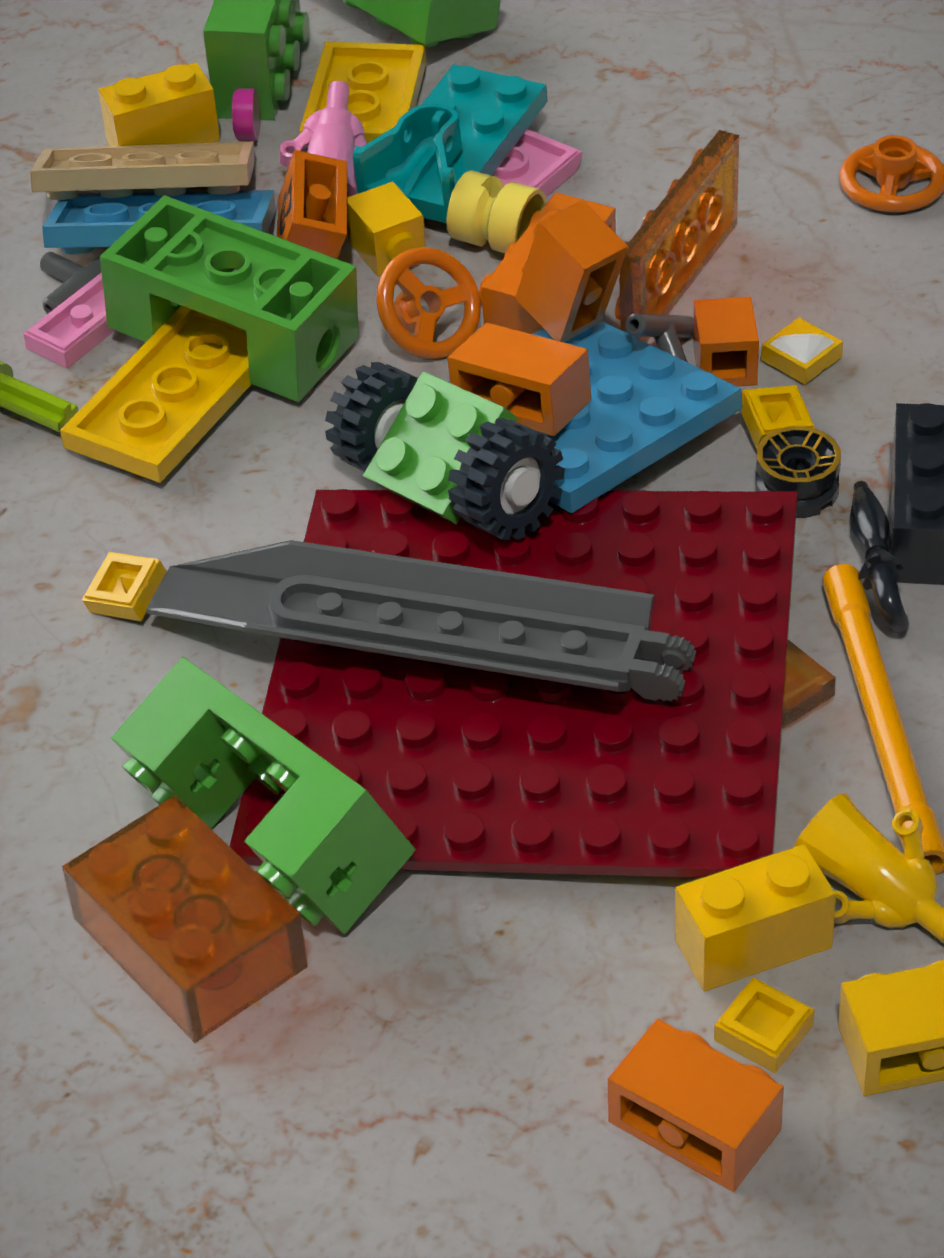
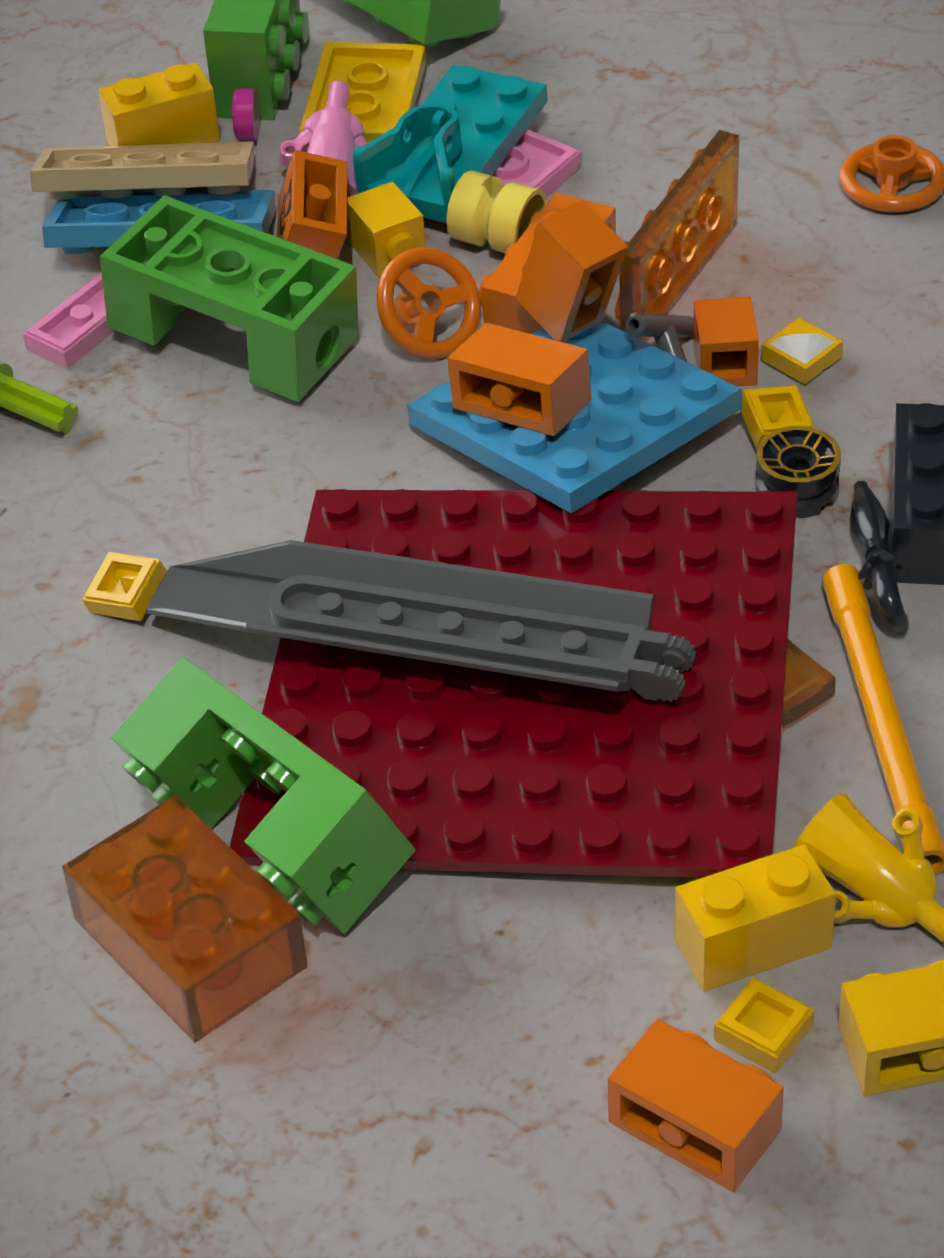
dark grey piece [40,250,106,314] -> none
yellow plate [60,306,251,483] -> none
plate [325,362,565,541] -> none

